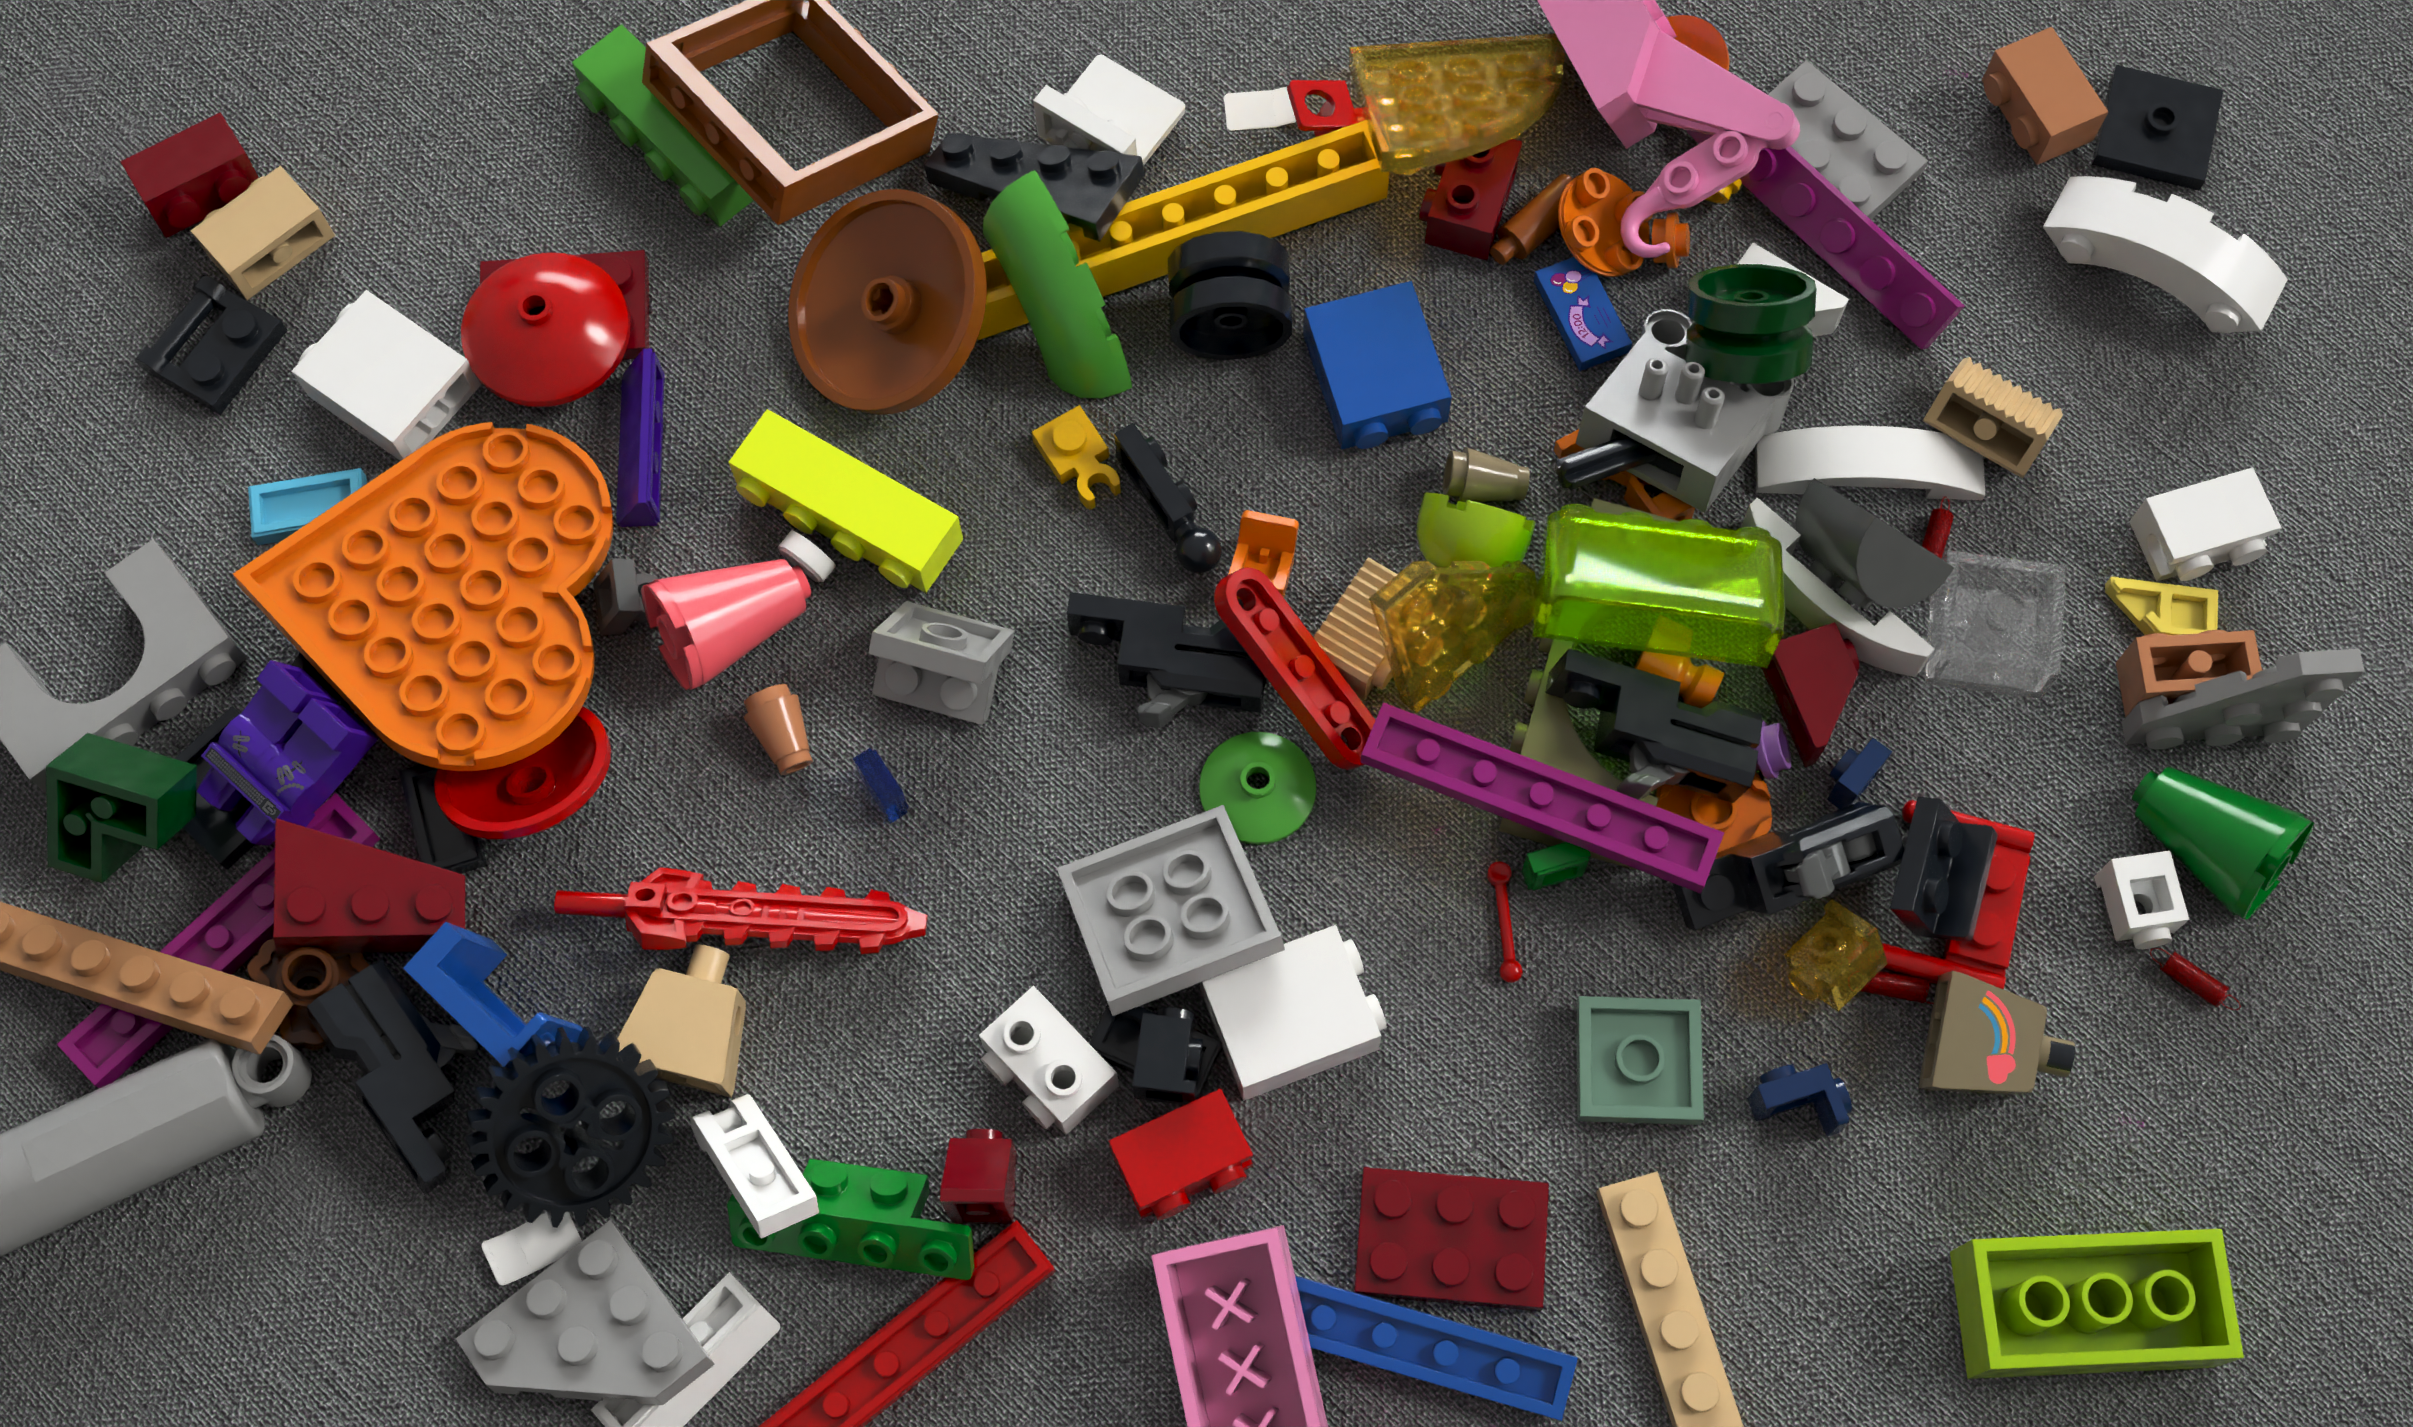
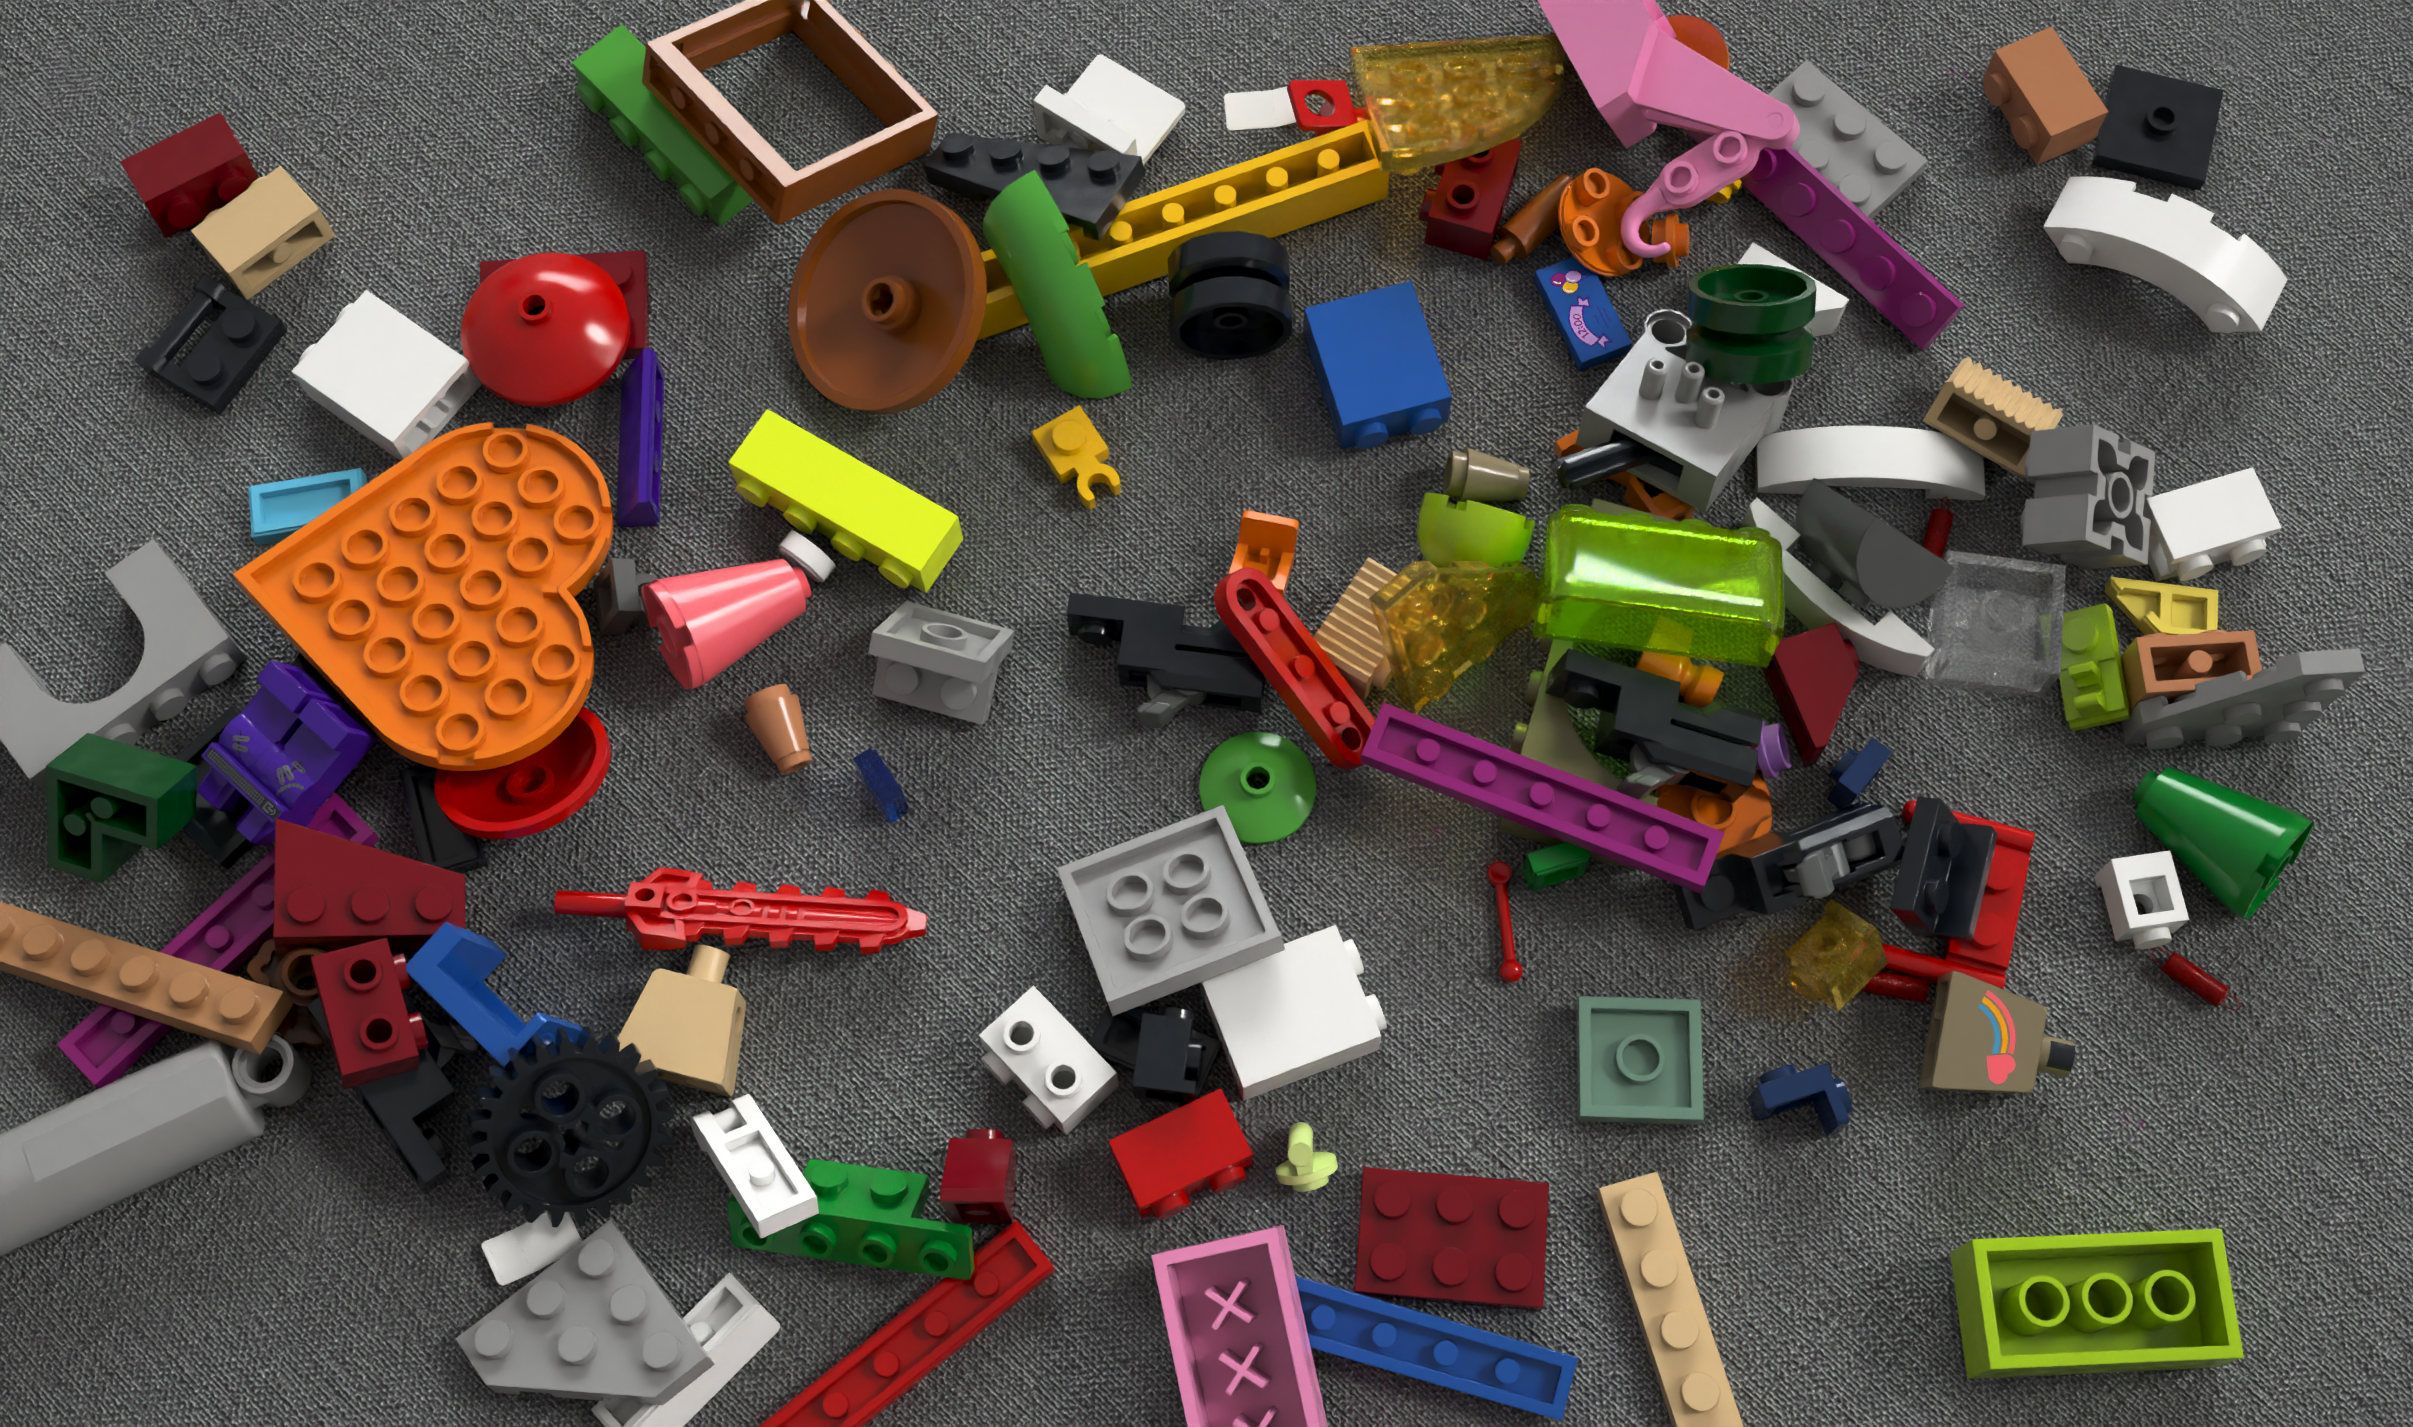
black plate [1114,422,1222,573] -> none
none -> dark red brick [311,938,428,1090]
none -> yellowish green plate [1276,1122,1338,1192]
none -> light grey brick [2020,424,2155,569]
none -> lime plate [2048,603,2132,732]

